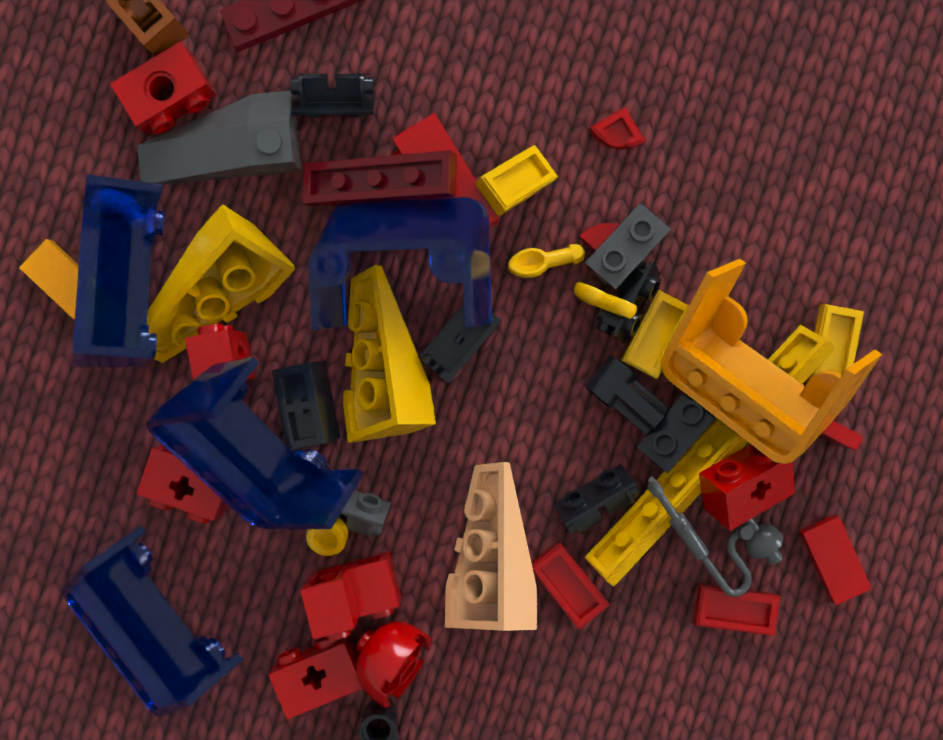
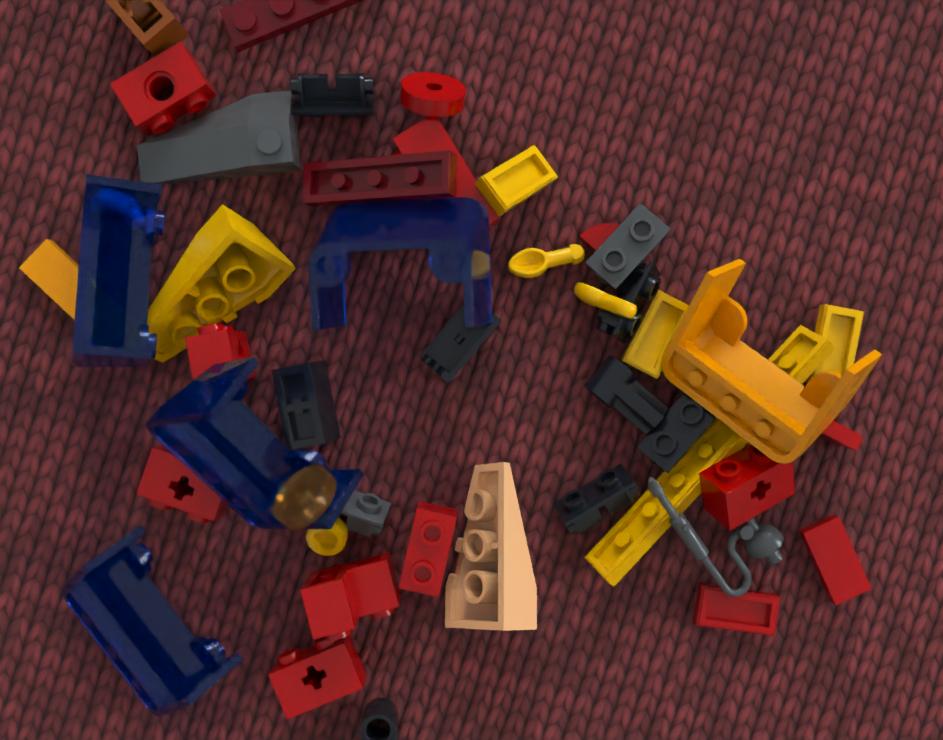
yellow wedge [343,265,436,442] -> none
red cylinder [356,621,433,708] -> none
red tile [531,541,610,630] -> none
red tile [589,107,645,150] -> none
none -> clear orange piece [273,464,337,530]
none -> red brick [399,501,458,597]
none -> red piece [400,72,466,117]

